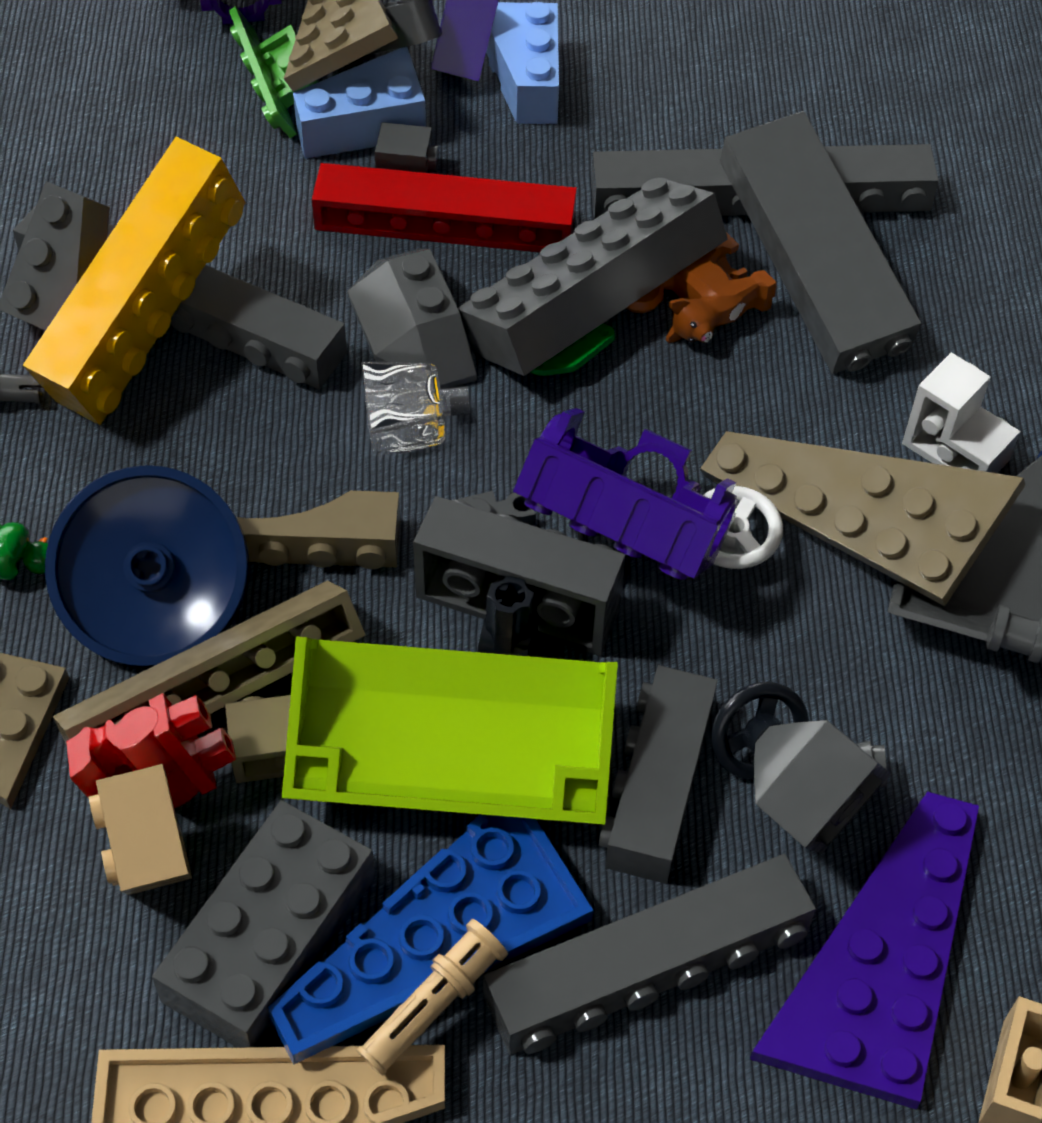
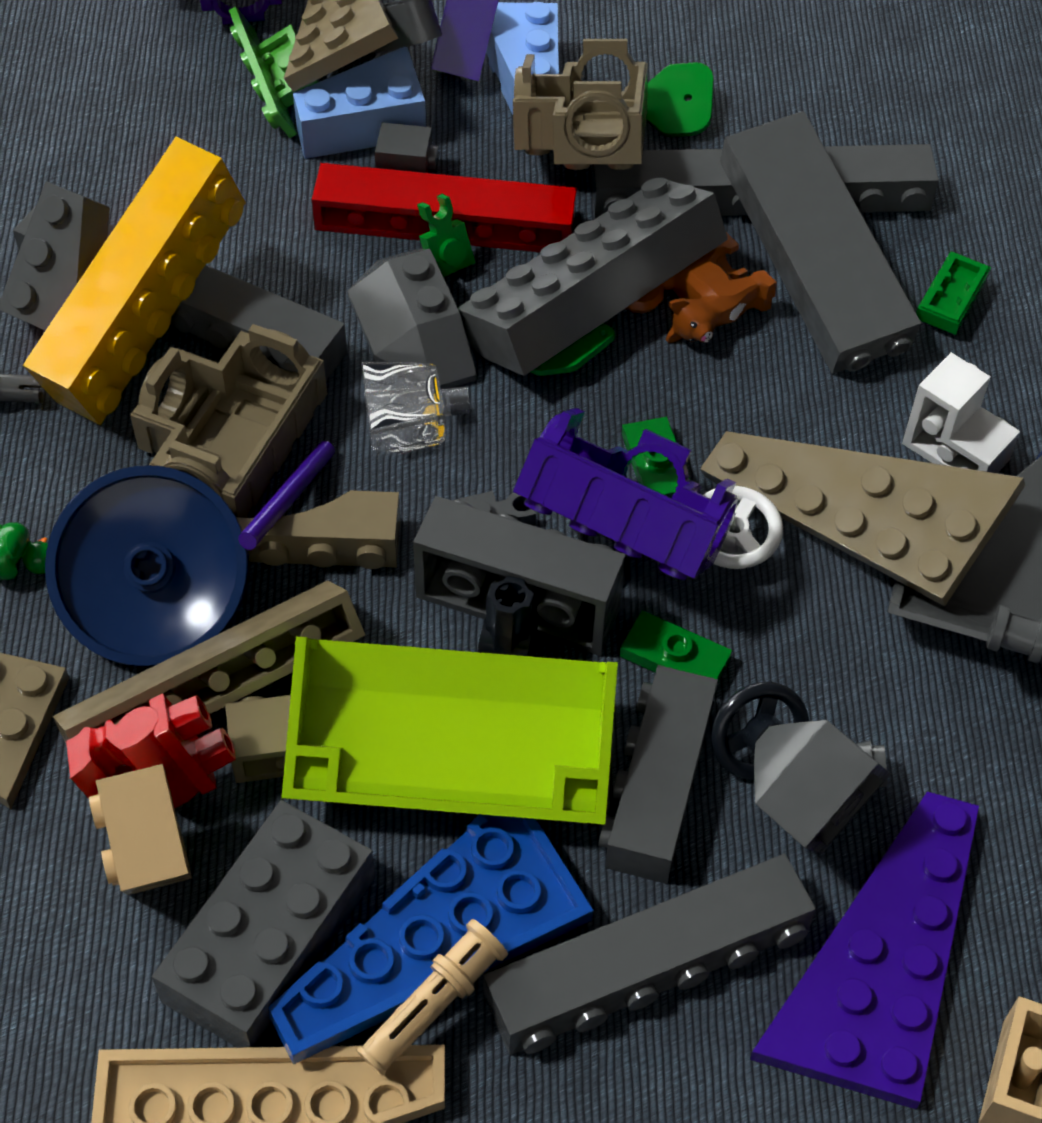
none -> dark tan piece [130,324,327,518]
none -> dark purple bar [238,441,335,550]
none -> green plate [417,194,476,277]
none -> dark tan piece [513,39,648,170]
none -> green plate [619,610,733,684]
none -> green plate [621,416,690,499]
none -> green piece [646,62,714,137]
none -> green plate [916,251,991,335]

